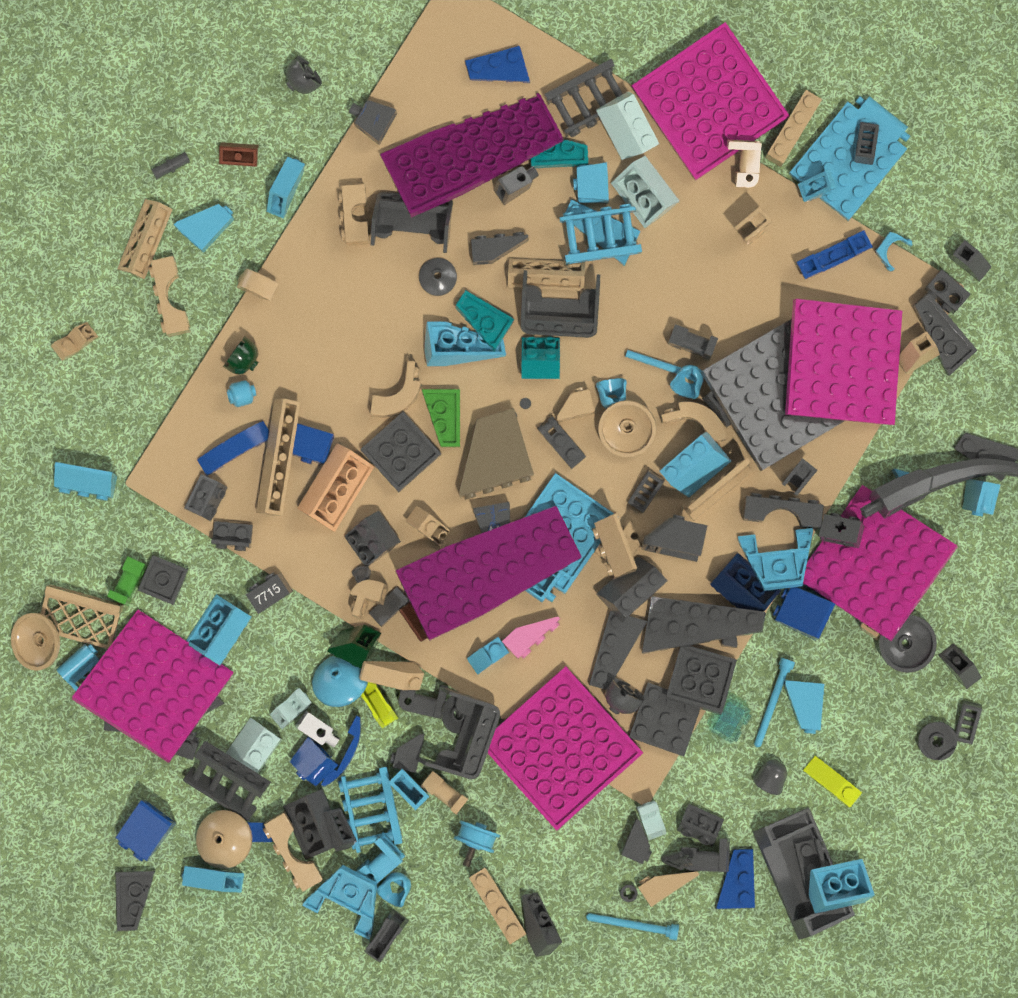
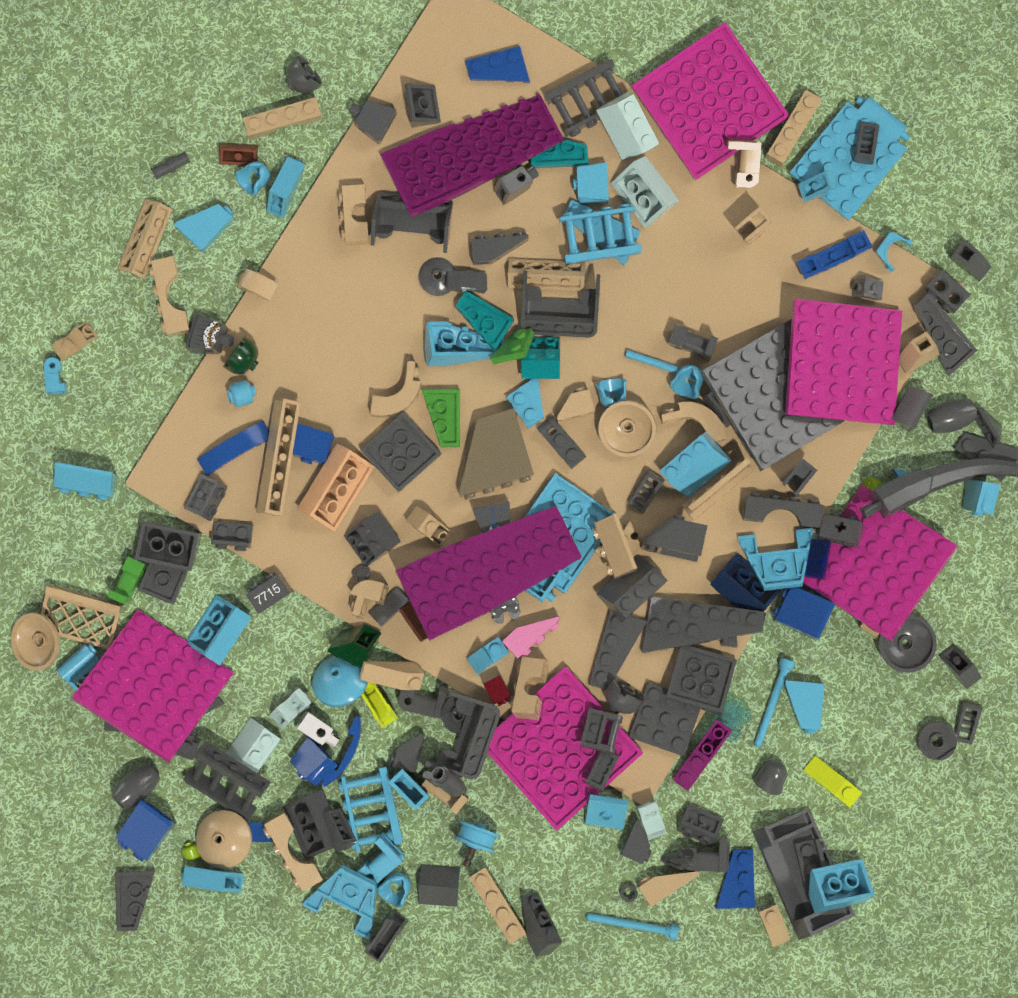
none -> medium azure leg [44,357,67,395]
none -> dark grey piece [111,763,160,810]
none -> dark grey slope [135,522,202,571]
none -> lime piece [181,841,200,862]
none -> dark grey torso [185,314,234,354]
none -> medium azure hair [235,161,270,196]
none -> tan arch [243,97,323,140]
none -> dark grey slope [405,84,441,128]
none -> dark grey slope [418,865,460,907]
none -> dark grey piece [423,766,467,798]
none -> dark grey slope [446,271,487,294]
none -> dark red brick [483,675,511,706]
none -> bright green wing [490,328,534,364]
none -> dark grey piece [490,597,521,624]
none -> medium azure wing [506,379,544,429]
none -> tan arch [510,657,549,720]
none -> dark grey plate [580,708,623,755]
none -> dark grey plate [585,751,619,792]
none -> medium azure plate [585,794,628,830]
none -> magenta slope [673,719,733,791]
none -> tan slope [757,904,791,947]
none -> clear blue plate [805,539,832,580]
none -> flat silver bracket [852,277,884,301]
none -> lime piece [862,477,882,491]
none -> dark grey slope [892,386,933,432]
none -> dark grey piece [926,399,977,433]
none -> dark grey slope [975,408,1002,449]

